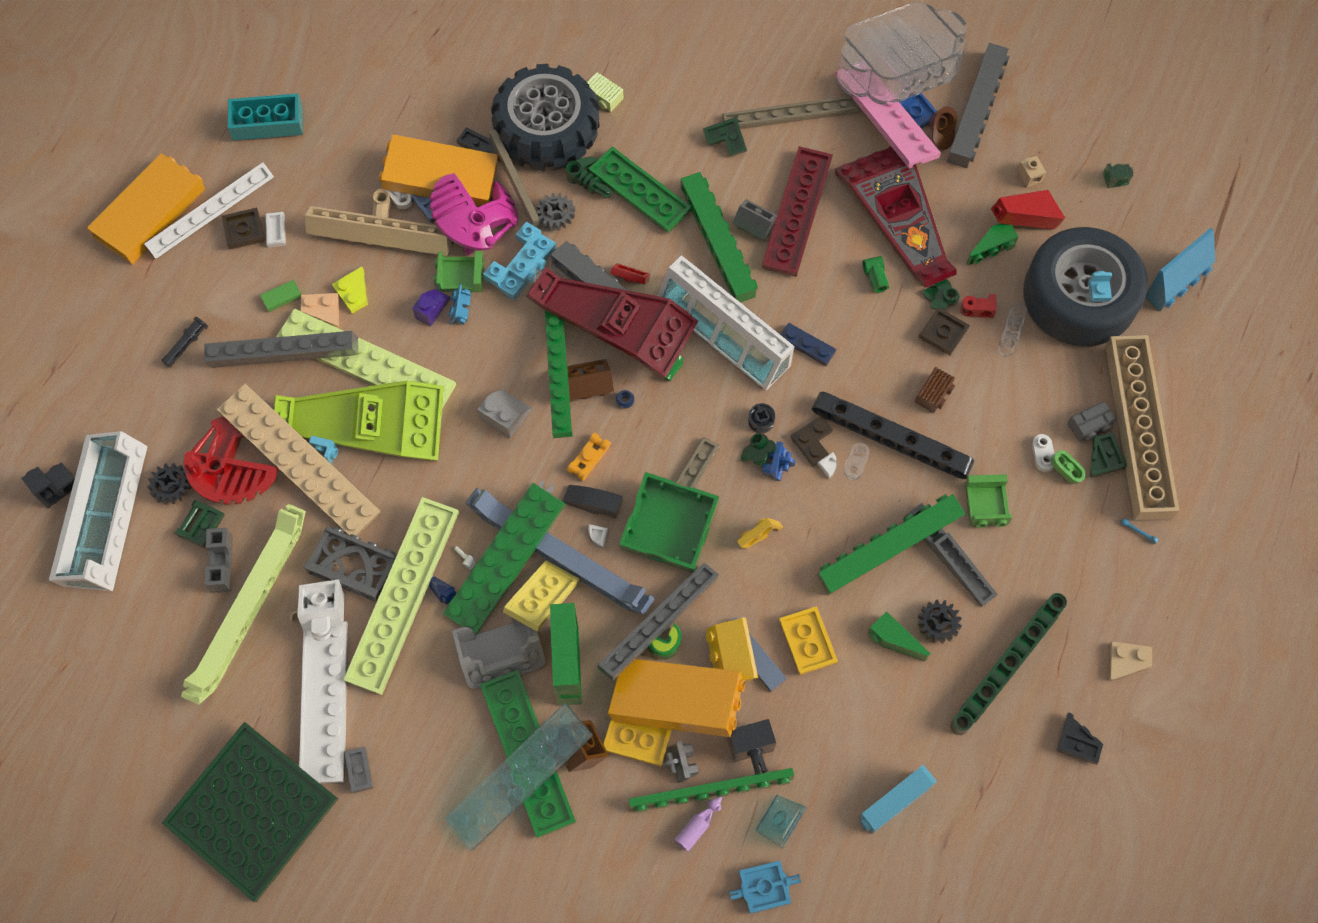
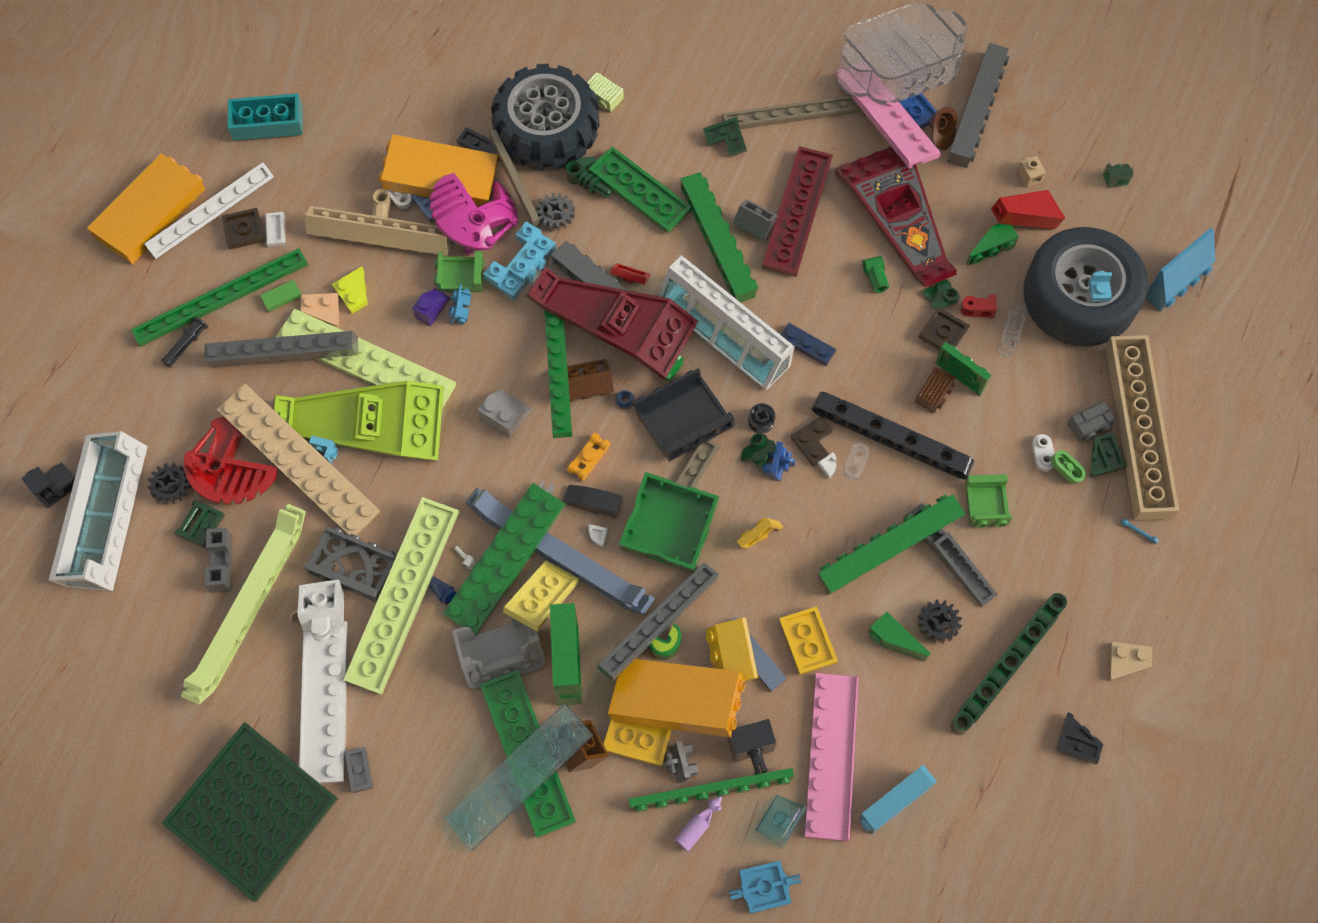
none -> green plate [131,248,308,347]
none -> black panel [634,368,735,462]
none -> bright pink plate [804,673,859,842]
none -> green plate [935,342,992,396]

